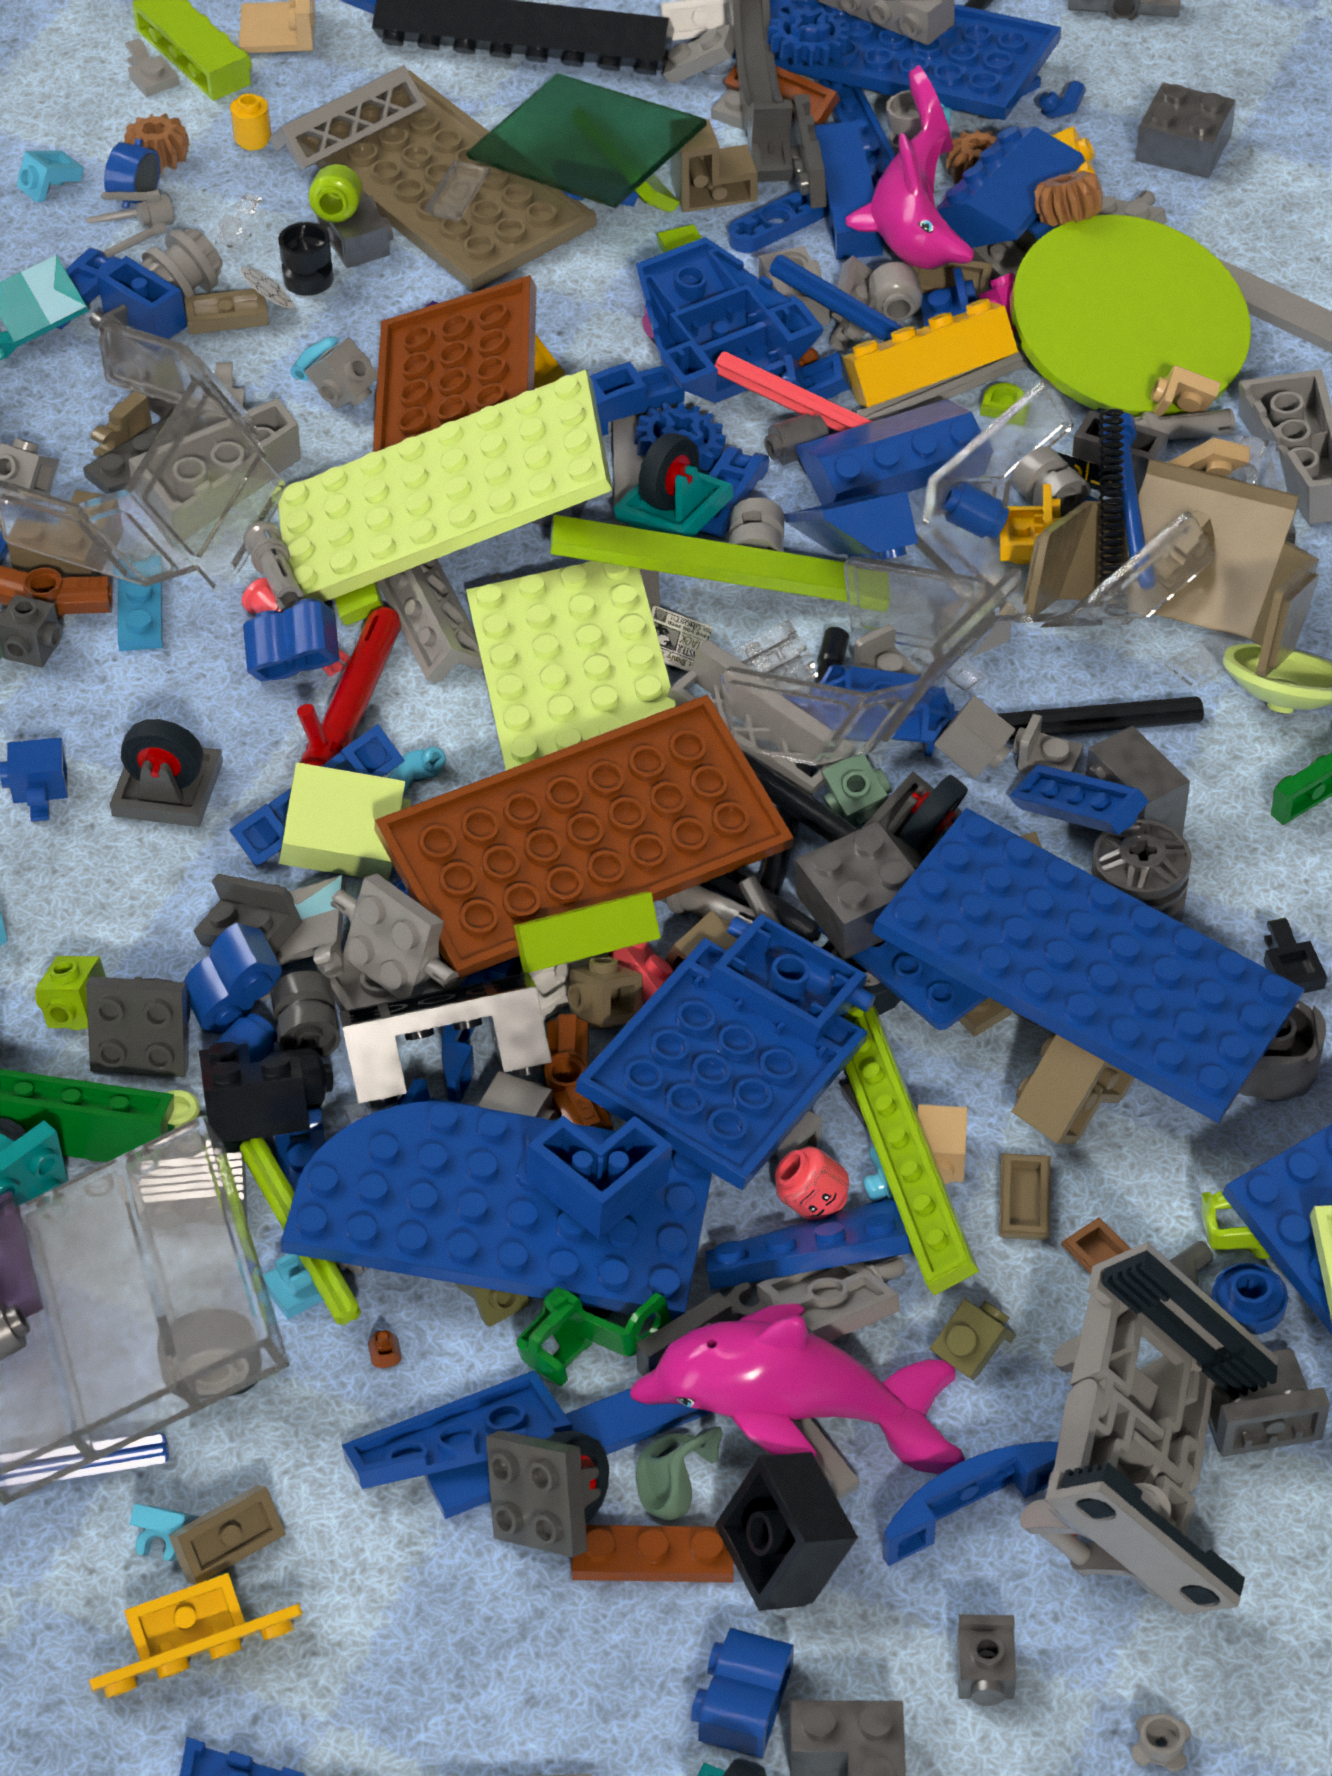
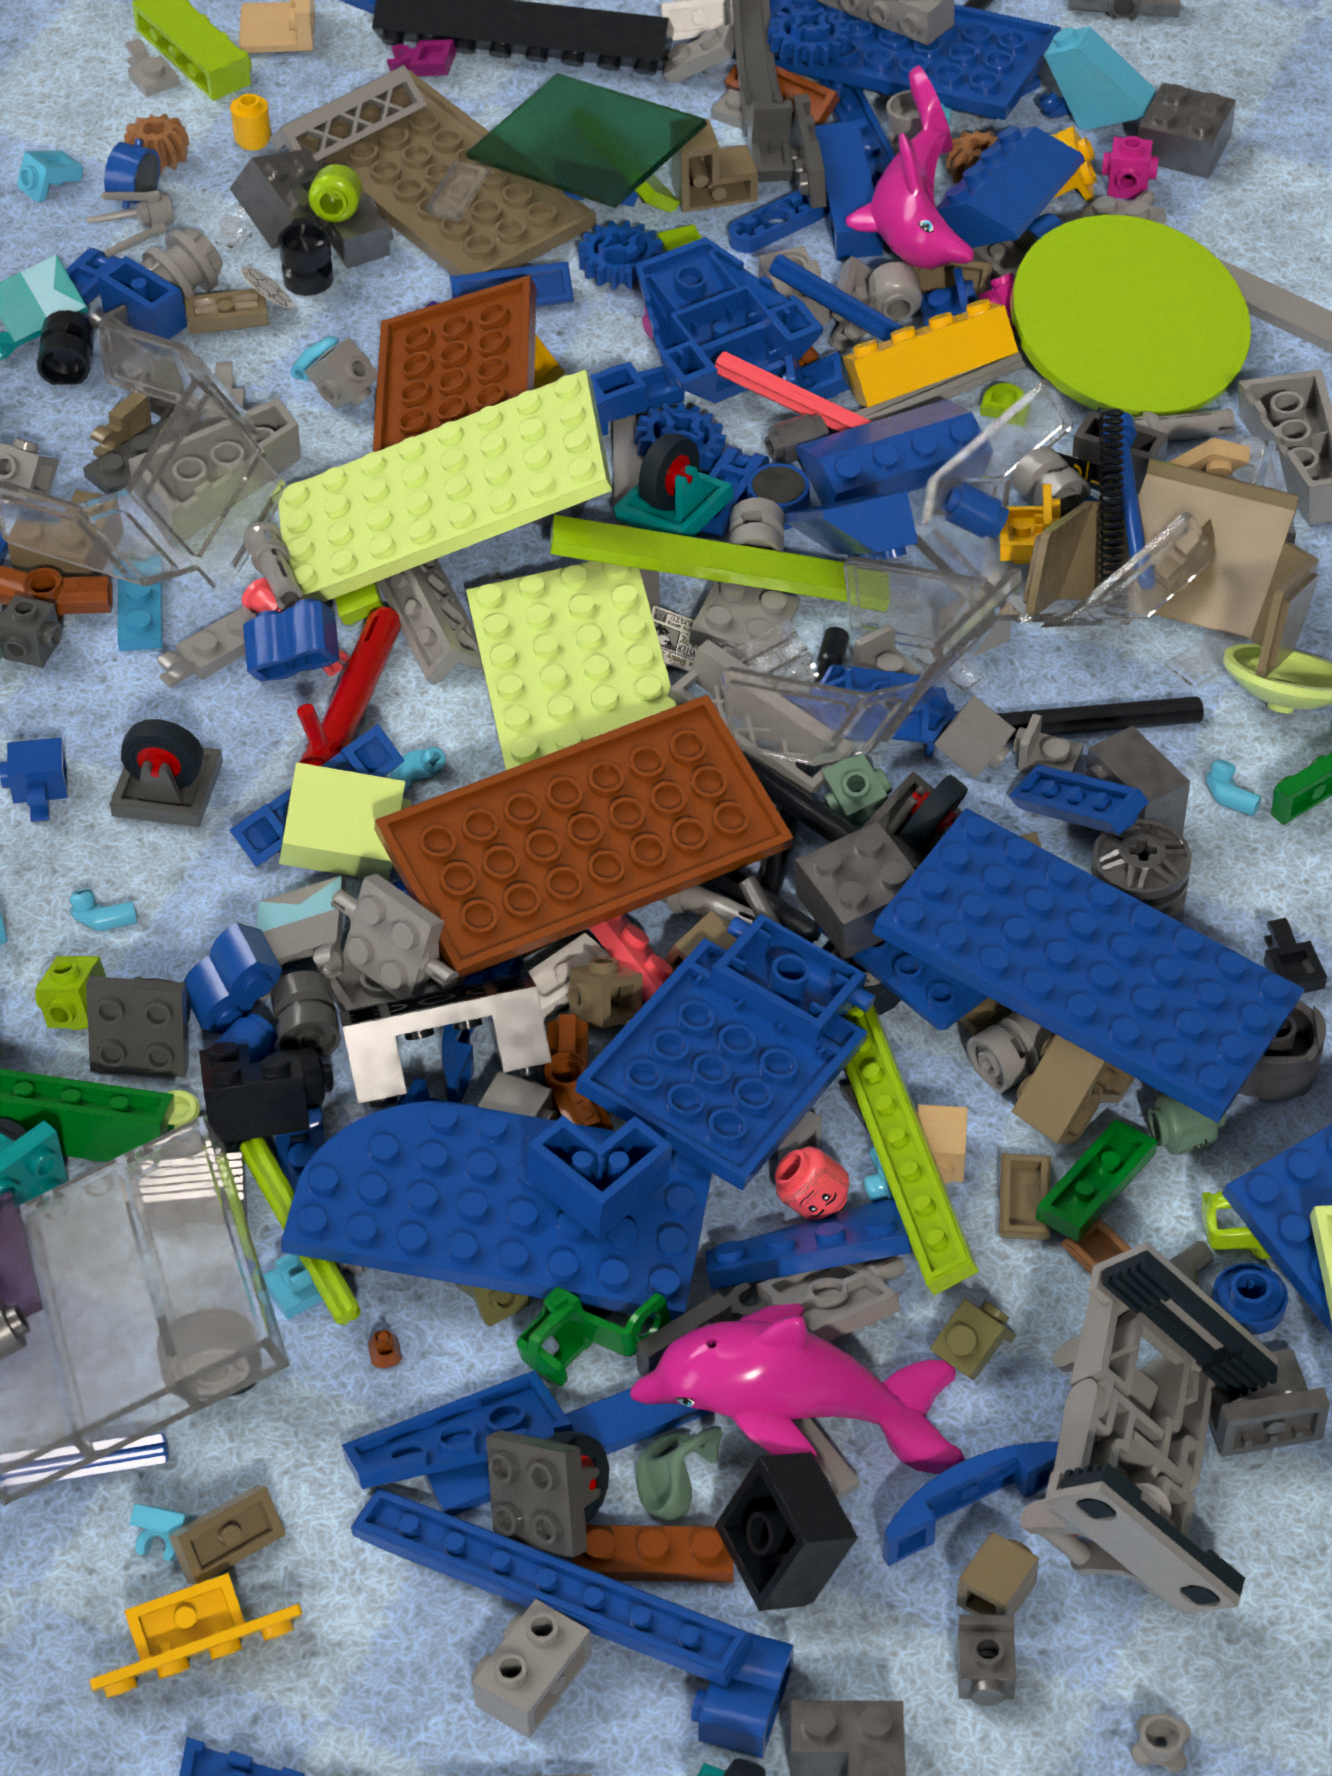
dark grey bracket [193,874,302,955] -> none
lime tile [514,891,661,973] -> none
medium nougat gear [1034,171,1103,226] -> none
tan bracket [1150,365,1221,416] -> none
none -> black wheel [36,310,95,385]
none -> medium azure arm [69,889,137,931]
none -> light grey plate [157,606,256,688]
none -> flat silver brick [230,149,321,249]
none -> blue tile [350,1487,753,1687]
none -> magenta plate [387,39,457,77]
none -> blue tile [449,261,574,307]
none -> light grey brick [471,1599,592,1739]
none -> blue gear [578,220,663,290]
none -> light grey plate [689,581,800,666]
none -> pearl dark grey piece [747,463,810,530]
none -> dark tan brick [956,1532,1039,1615]
none -> light grey wheel [967,1012,1053,1093]
none -> green plate [1035,1119,1158,1242]
none -> medium azure slope [1044,26,1157,130]
none -> dark pink brick [1102,136,1159,200]
none -> sand green head [1148,1093,1225,1155]
none -> medium azure arm [1206,759,1262,817]

